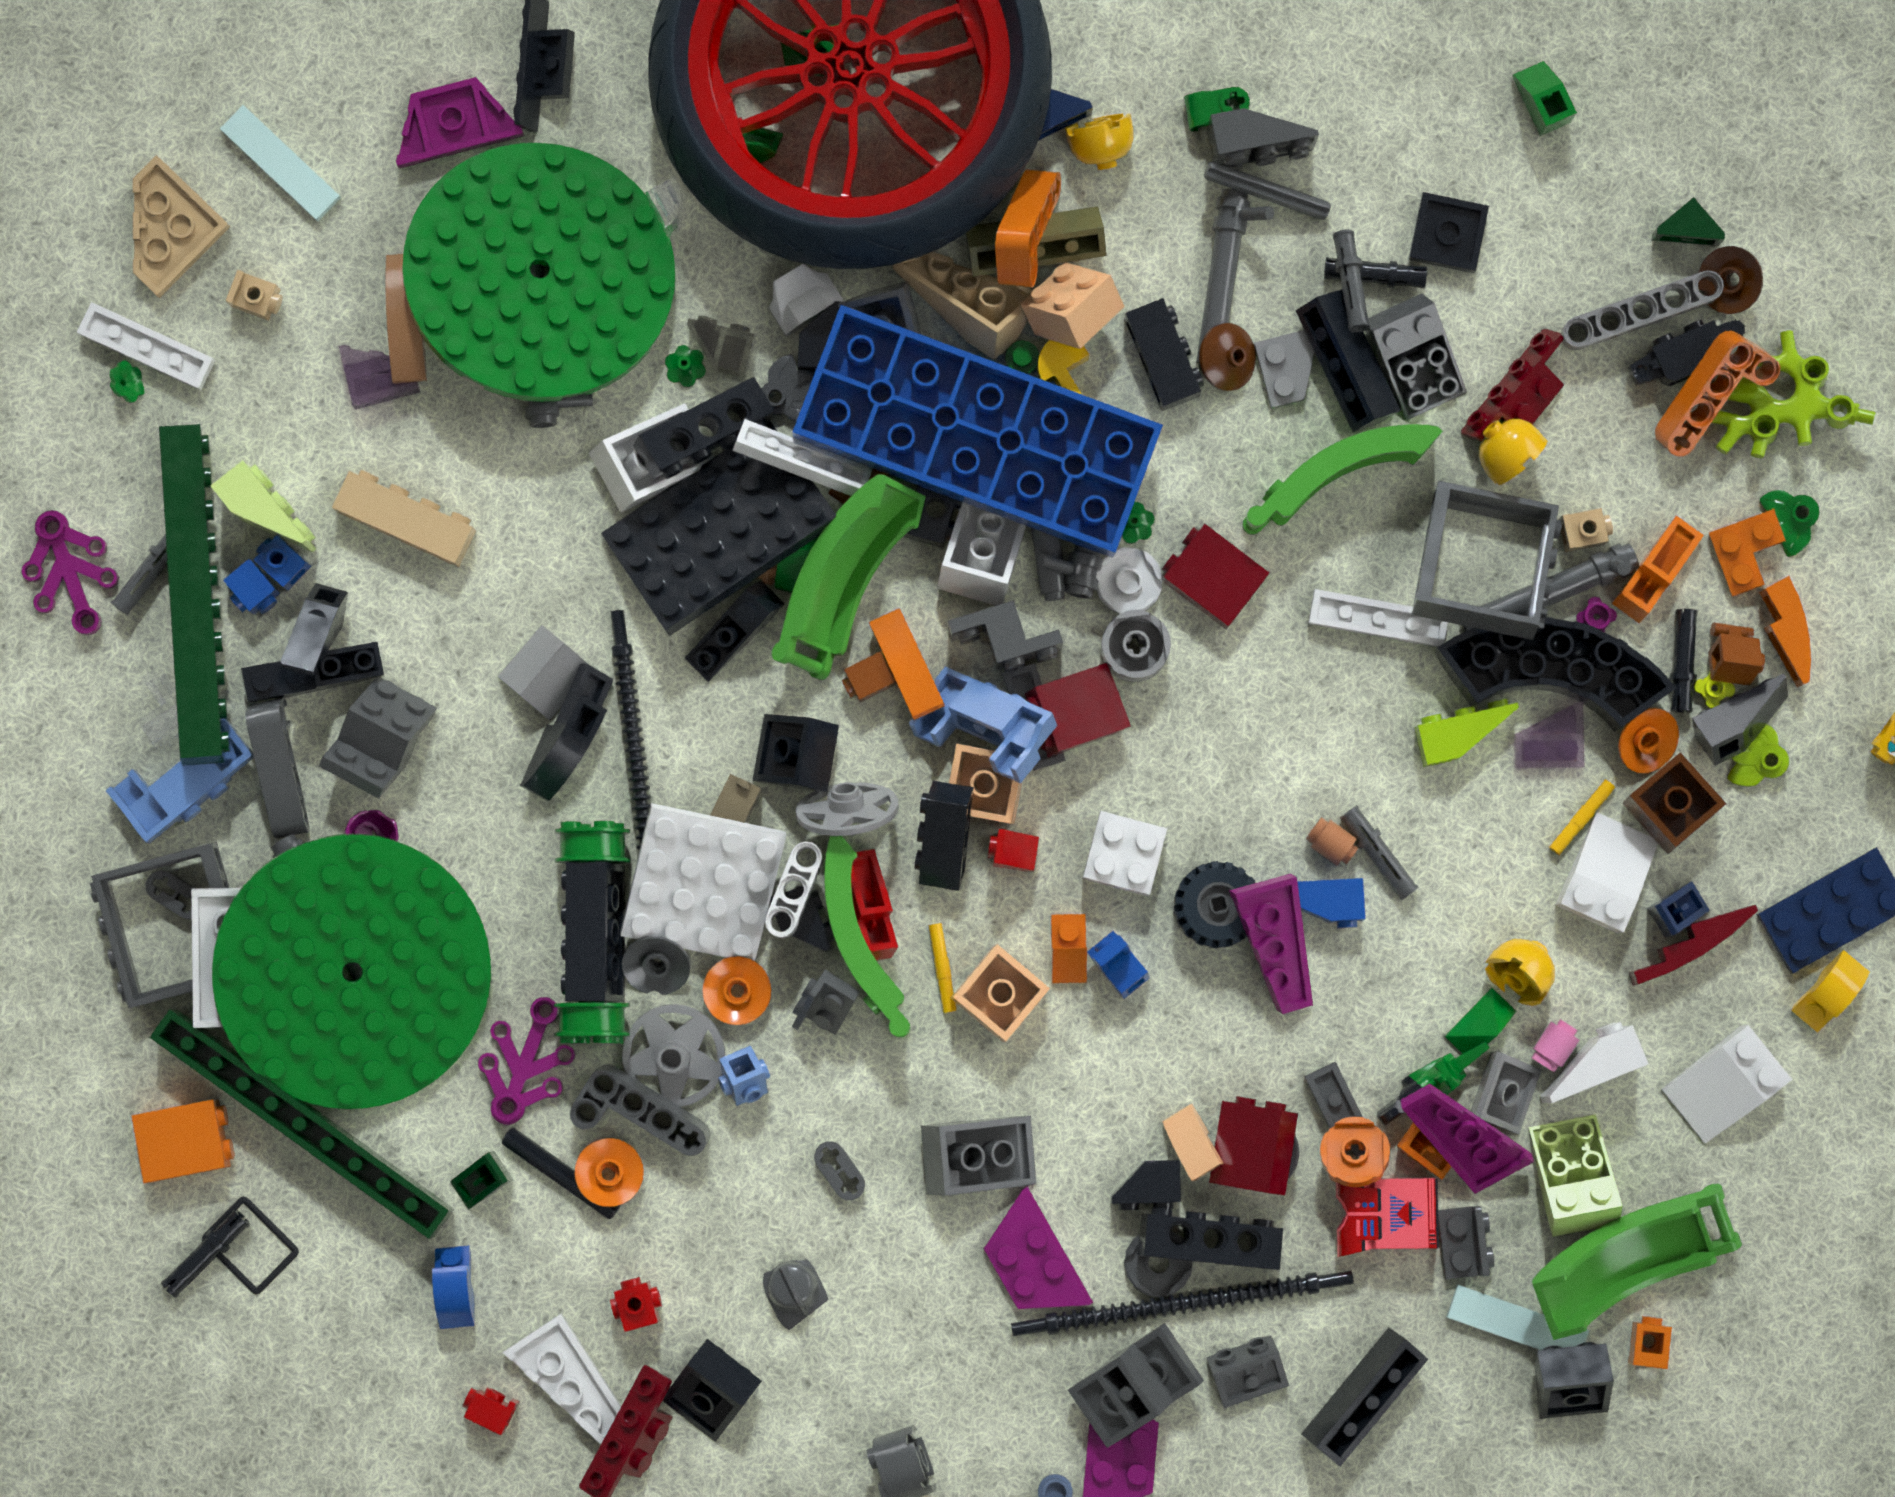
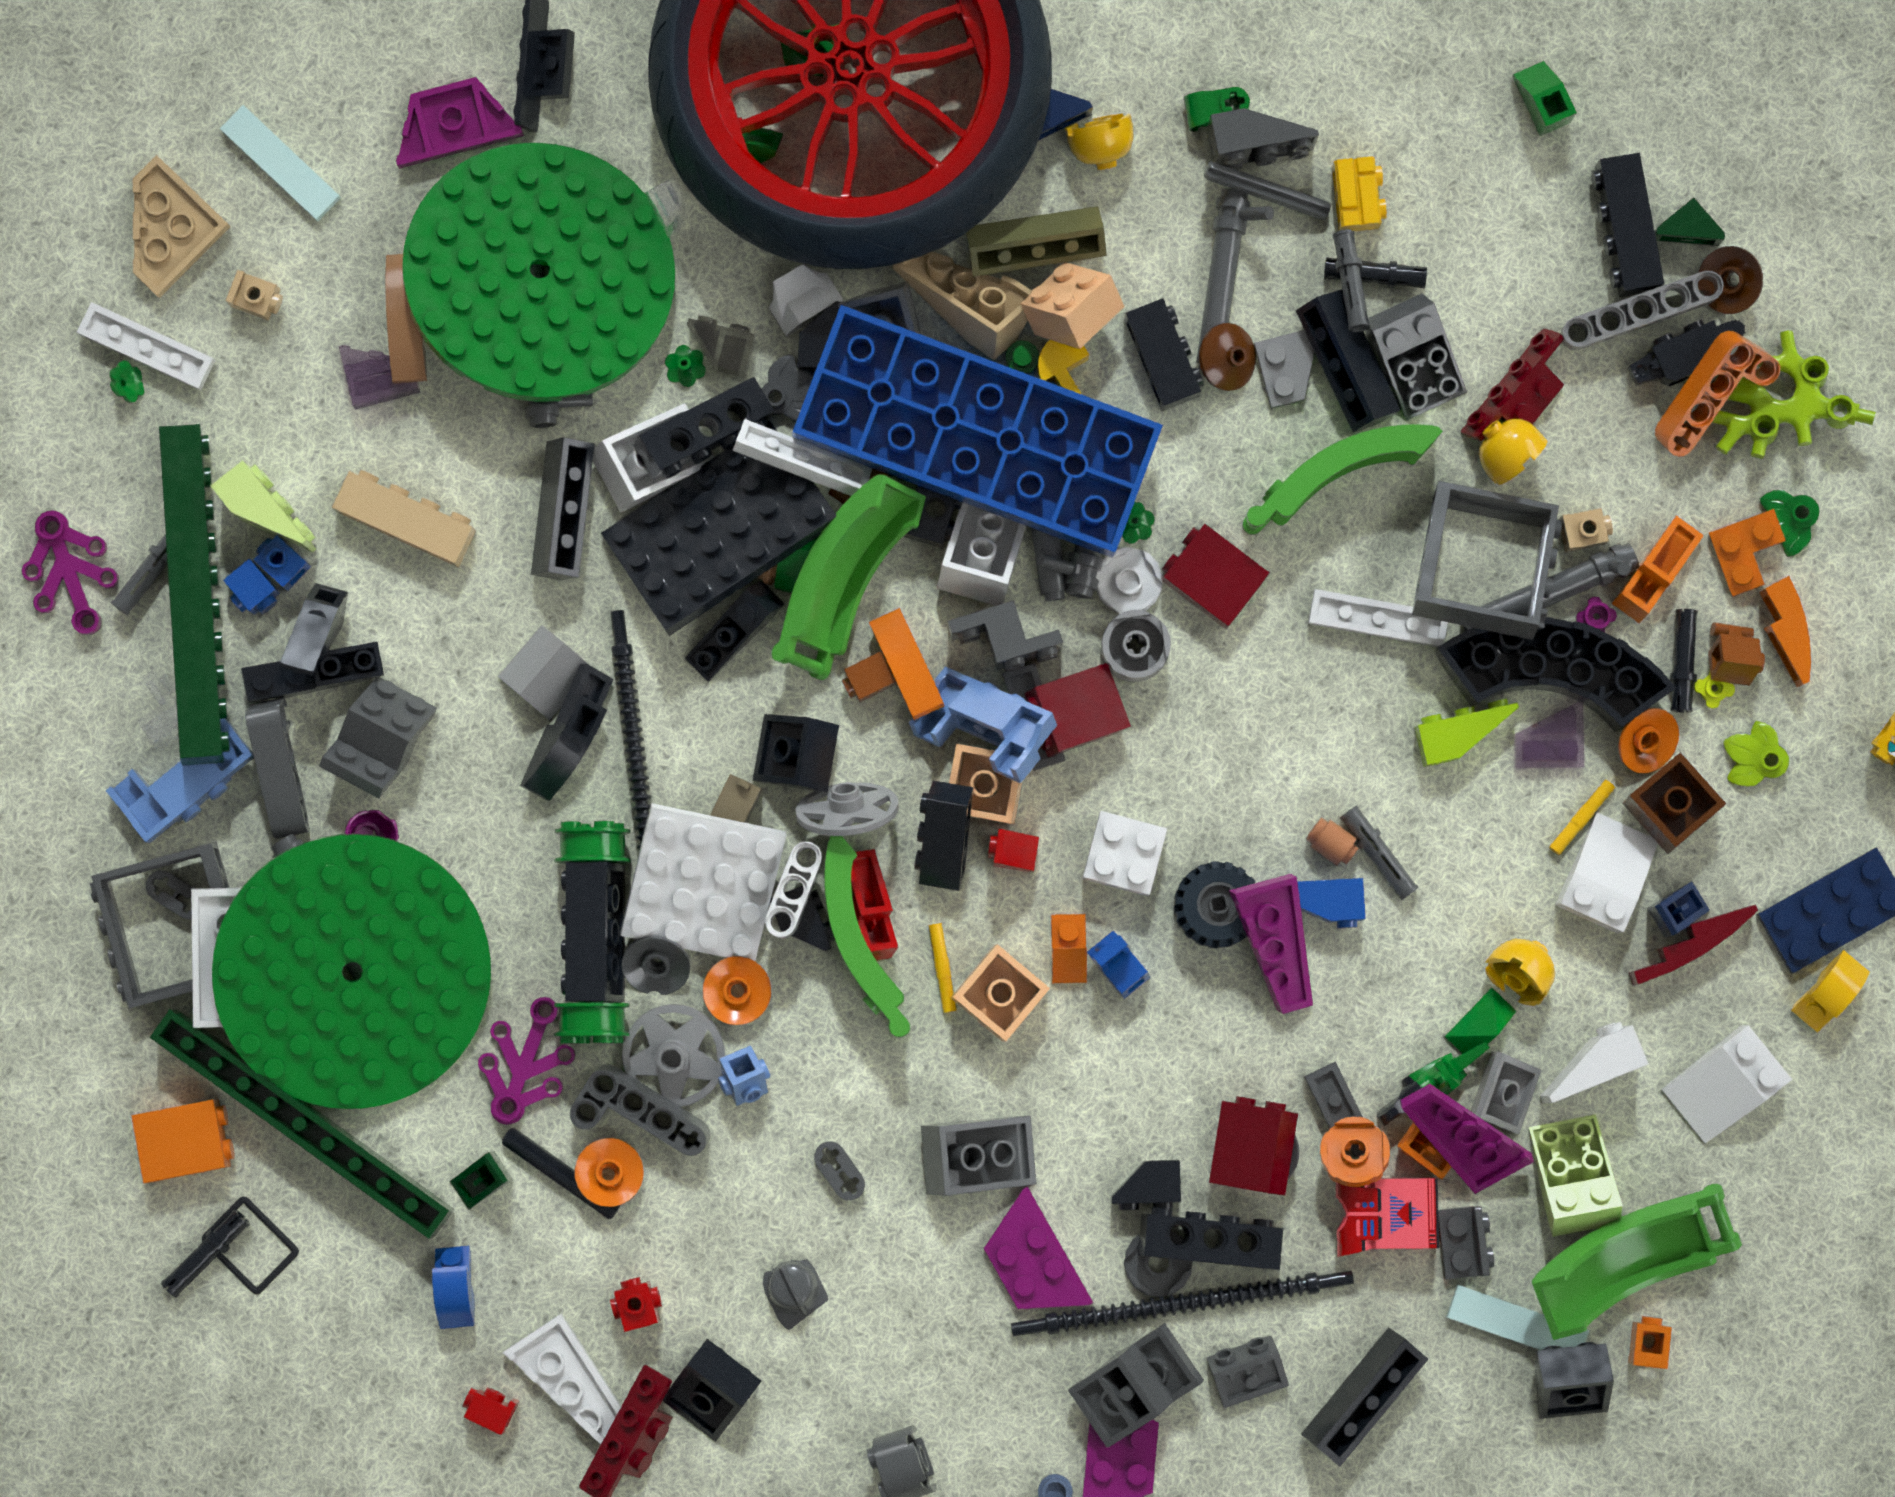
dark grey bracket [792,970,860,1035] -> none
orange beam [995,169,1061,287] -> none
light nougat slope [1163,1104,1223,1181] -> none
black plate [1408,192,1489,274] -> none
bright pink brick [1531,1019,1580,1073] -> none
black slope [1692,673,1788,766] -> none
none -> black brick [531,437,595,580]
none -> yellow brick [1332,156,1387,231]
none -> black brick [1591,152,1665,297]

